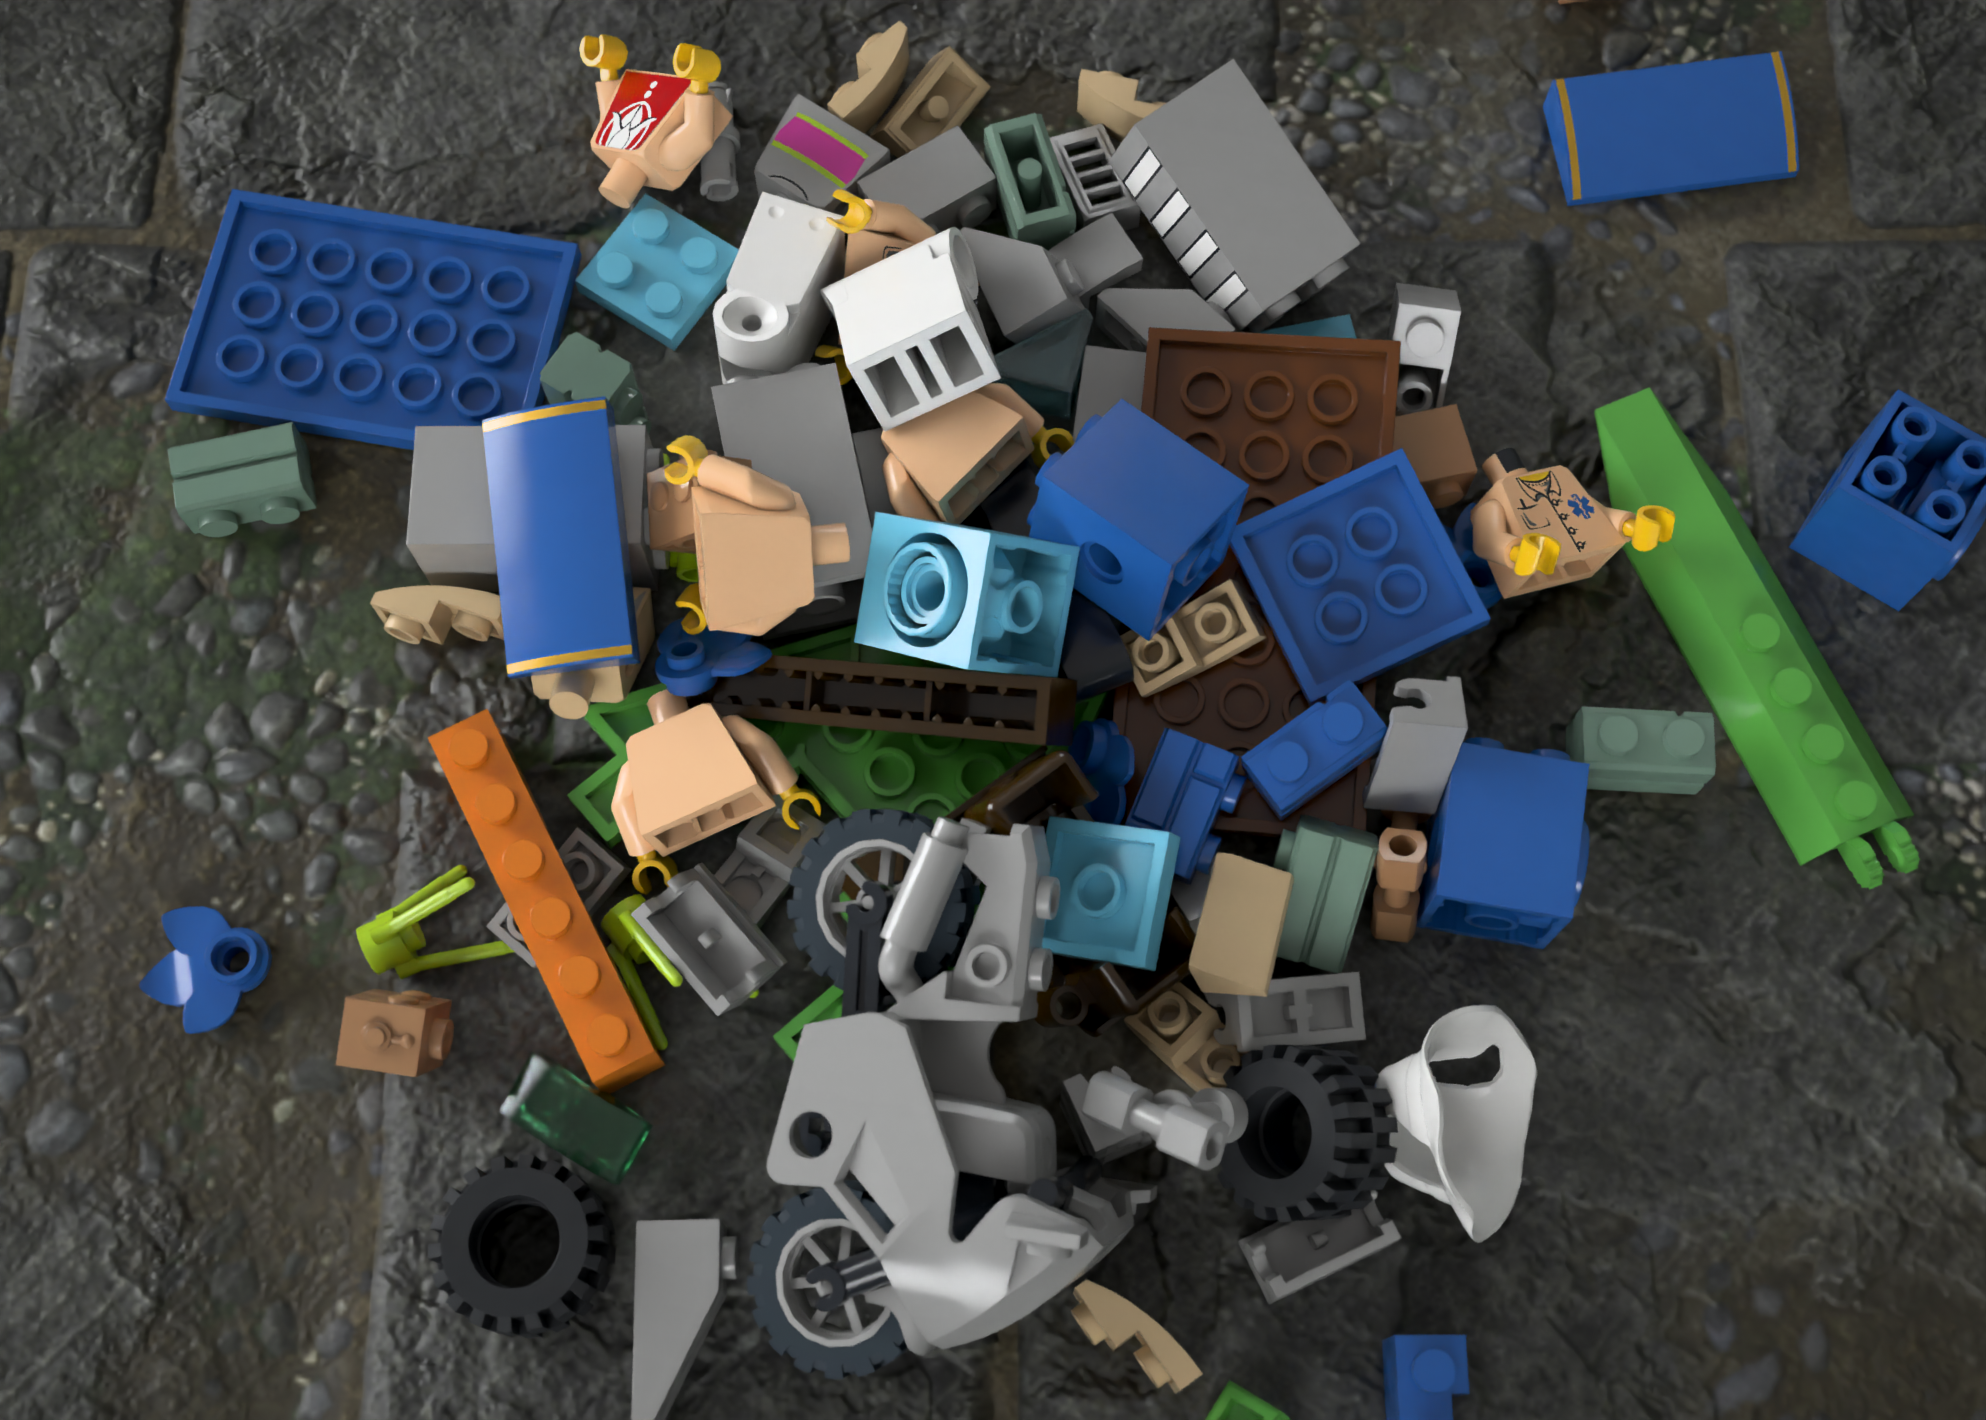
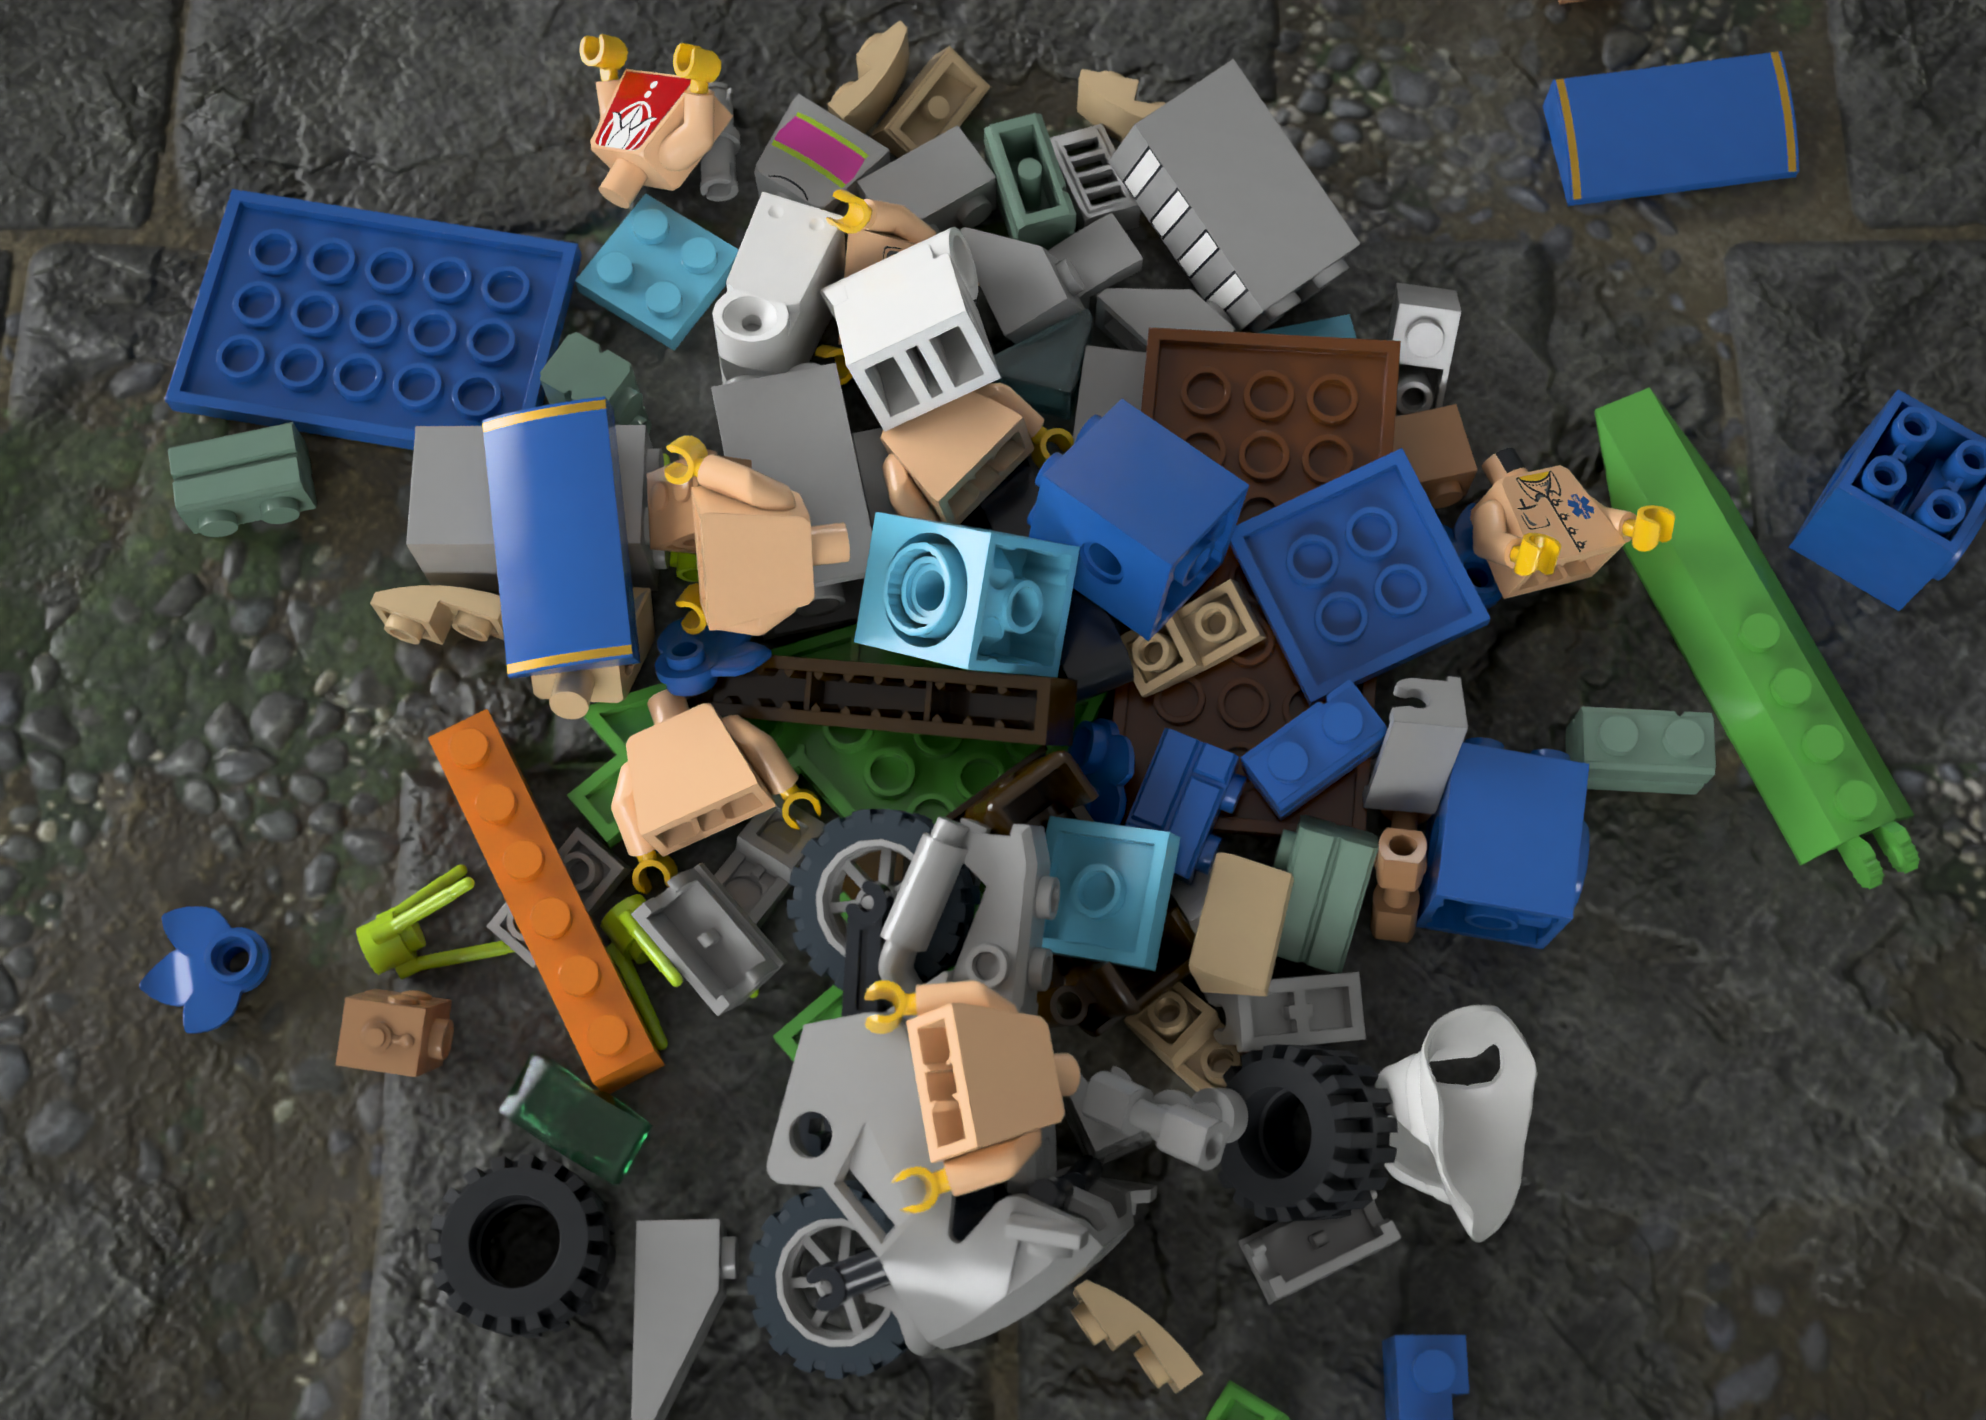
none -> light nougat torso [864,980,1080,1214]

